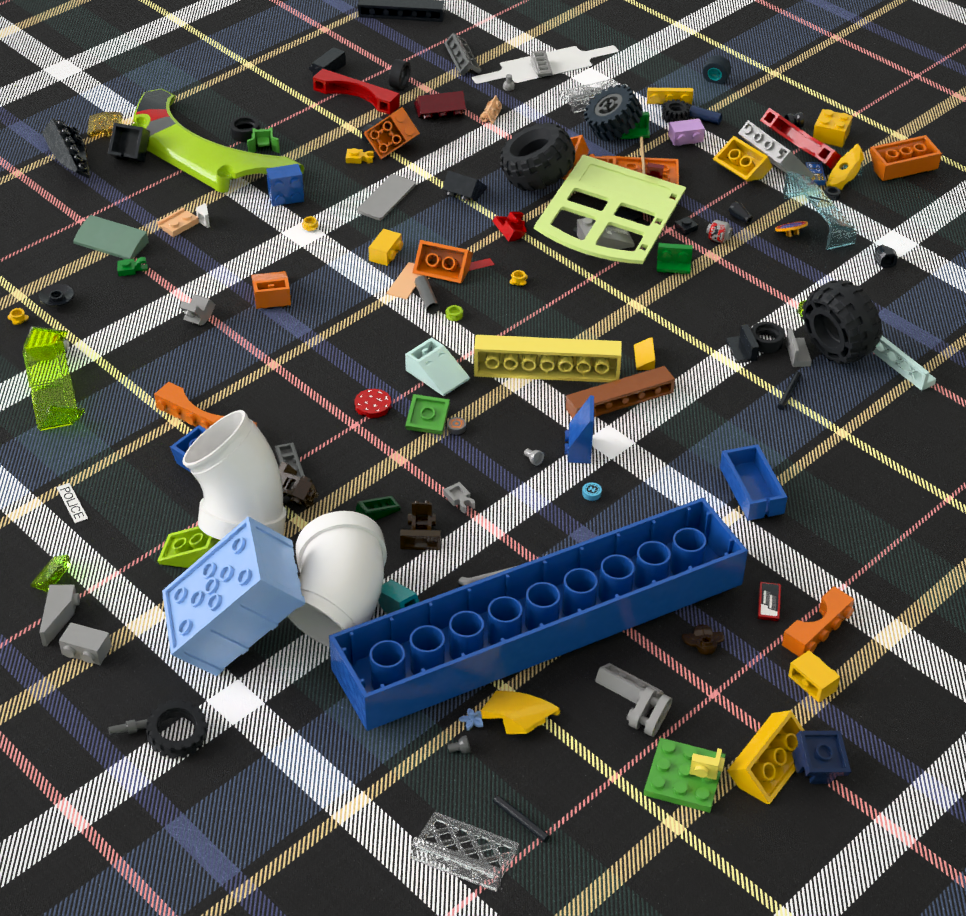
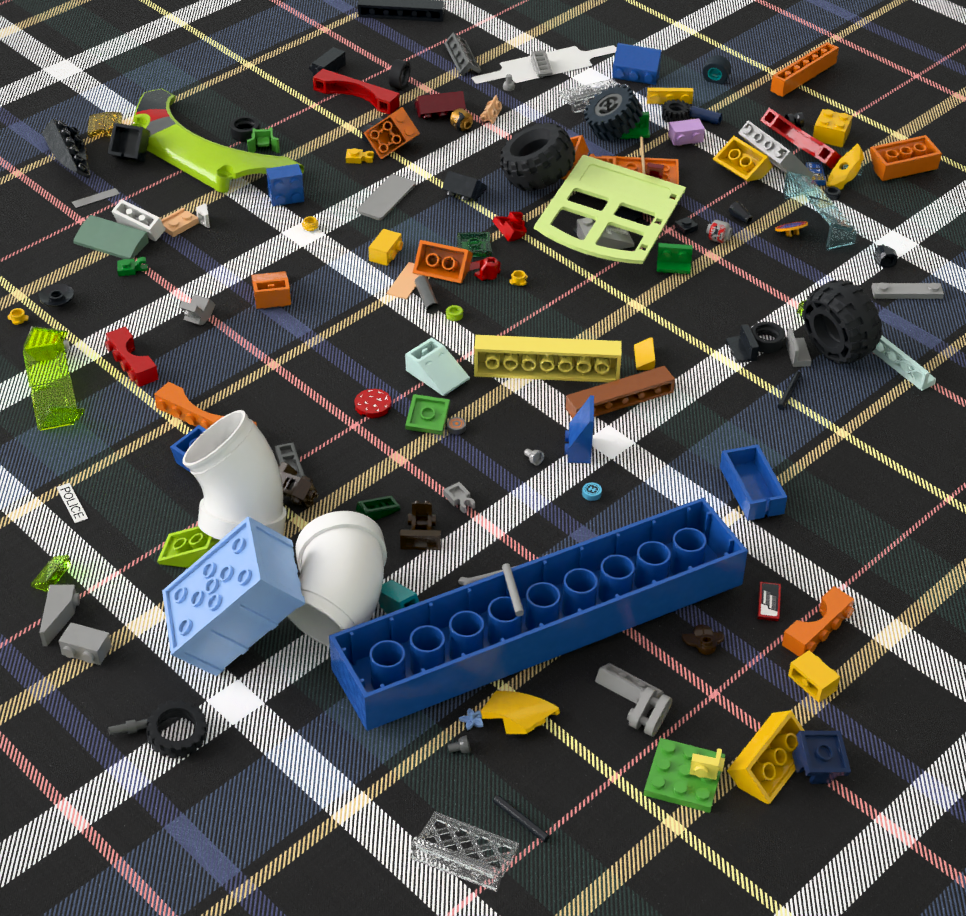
none -> light grey sticker [72,188,120,208]
none -> red arch [105,326,159,387]
none -> white brick [111,199,166,241]
none -> pearl gold head [450,108,473,131]
none -> clear green tile [457,232,492,257]
none -> red piece [474,257,501,281]
none -> light grey bar [502,563,524,616]
none -> blue slope [612,43,662,85]
none -> orange brick [771,42,839,97]
none -> light grey plate [871,283,944,299]

